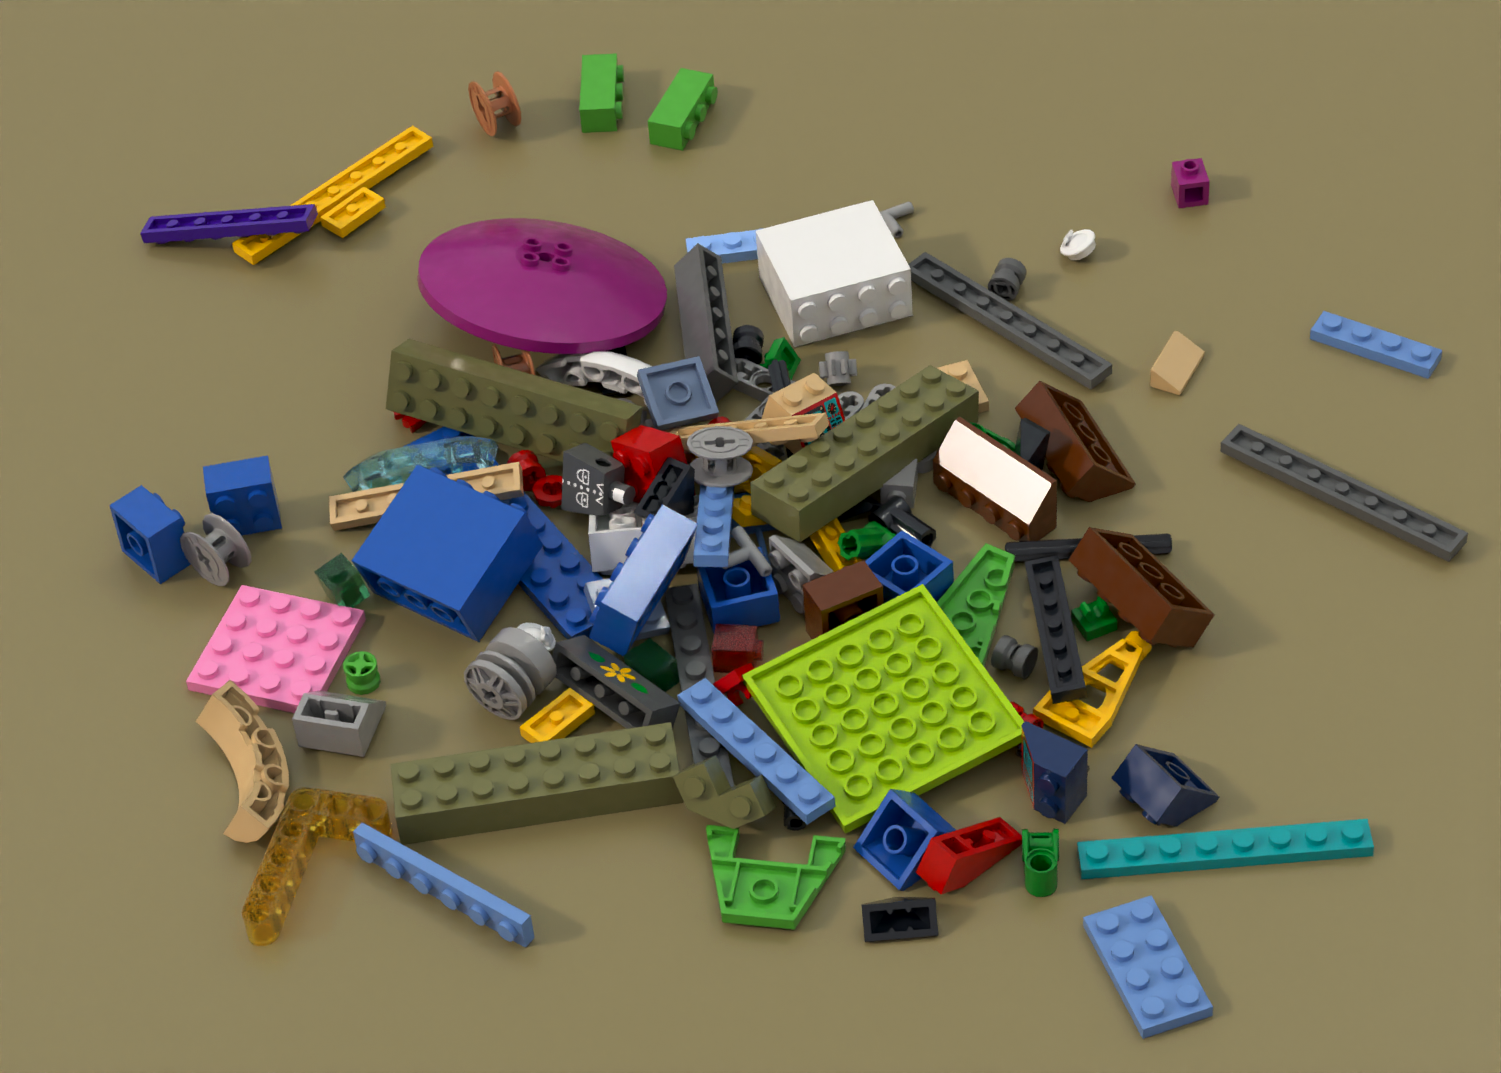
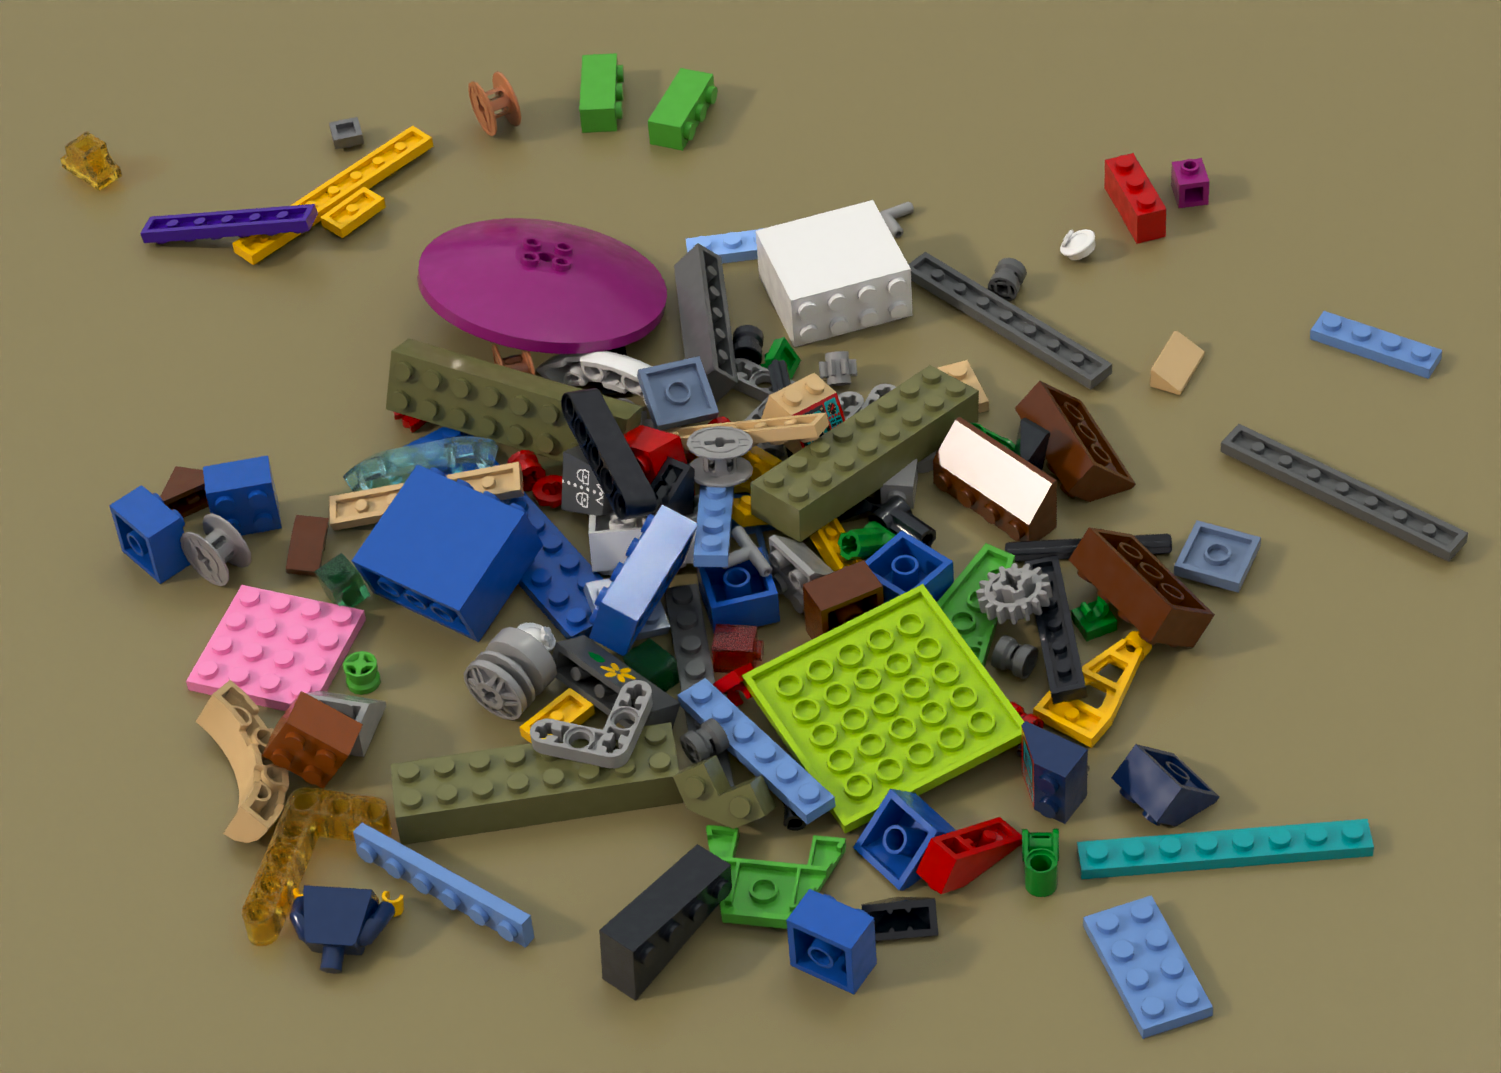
none -> clear yellow brick [60,131,122,191]
none -> reddish brown slope [160,466,209,518]
none -> dark orange brick [262,691,363,789]
none -> reddish brown slope [286,515,329,577]
none -> dark blue torso [290,885,404,974]
none -> flat silver plate [329,117,364,149]
none -> light grey beam [530,680,653,769]
none -> black beam [561,388,657,520]
none -> black wedge [599,844,732,1001]
none -> dark grey wheel [680,718,730,764]
none -> blue brick [786,889,877,994]
none -> light grey gear [976,563,1053,624]
none -> red brick [1104,153,1166,244]
none -> sand blue plate [1174,520,1261,593]

